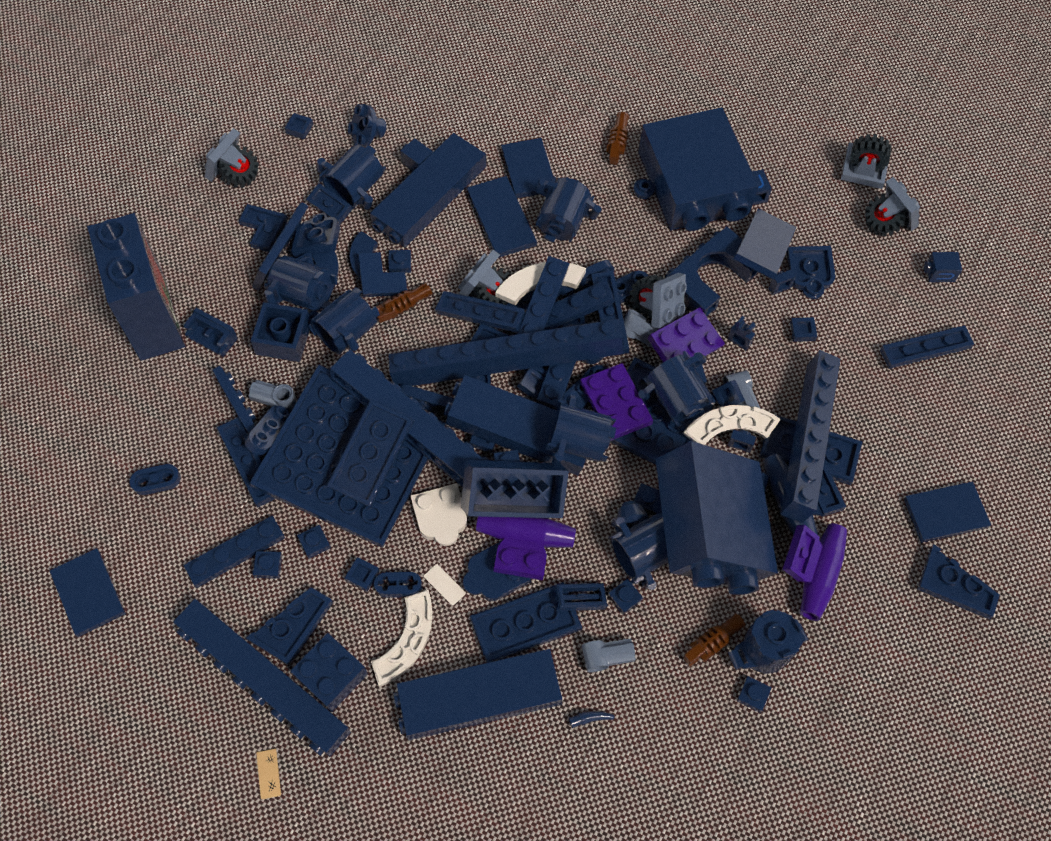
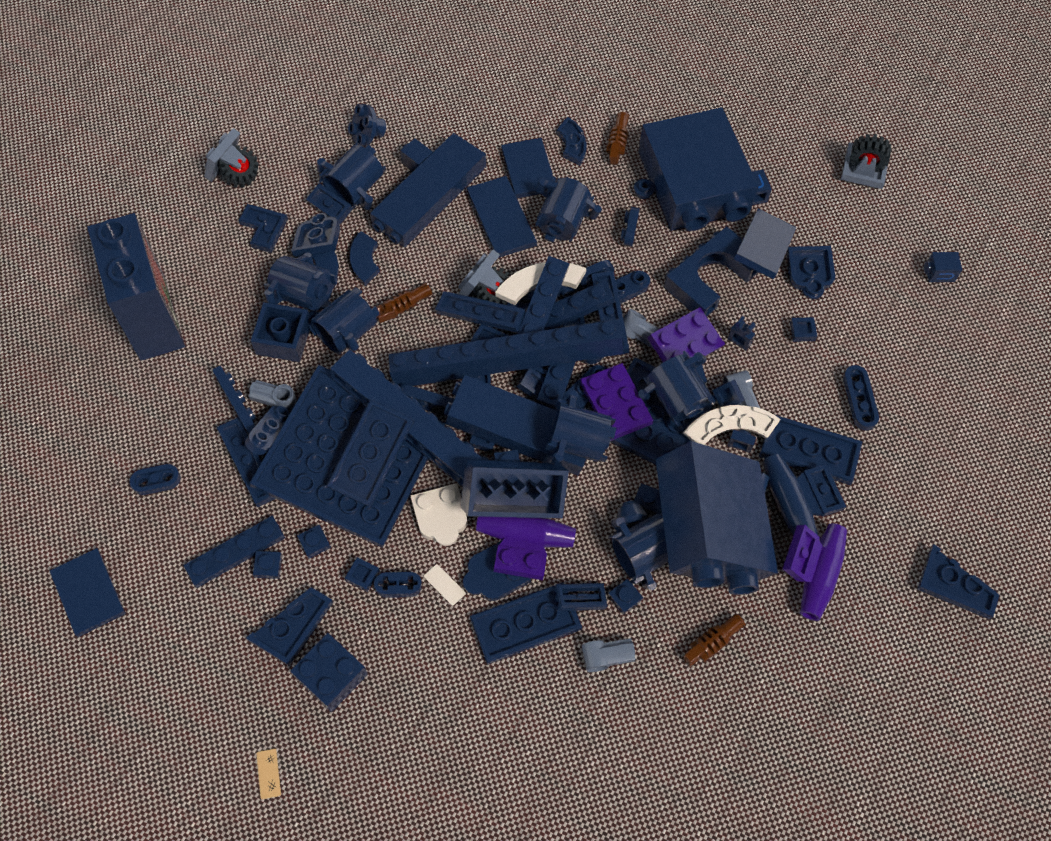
dark blue brick [173,599,351,757] -> none
dark blue hinge [184,307,238,357] -> none
dark blue tile [252,202,309,291] -> none
dark blue plate [285,113,314,139] -> none
dark blue tile [358,252,407,297] -> none
white tile [371,590,432,687] -> none
dark blue plate [389,250,412,273] -> none
dark blue brick [393,649,563,741] -> none
dark blue helmet [568,711,615,728] -> none
sand blue plate [630,273,687,329] -> none
dark blue container [728,610,809,674] -> none
dark blue plate [737,676,772,713] -> none
dark blue plate [768,269,796,295] -> none
dark blue brick [780,350,841,523] -> none
plate [865,177,920,237] -> none
dark blue plate [880,325,974,369] -> none
dark blue tile [904,482,991,543] -> none
none -> dark blue tile [556,116,587,166]
none -> dark blue plate [620,206,640,247]
none -> dark blue plate [843,365,879,431]

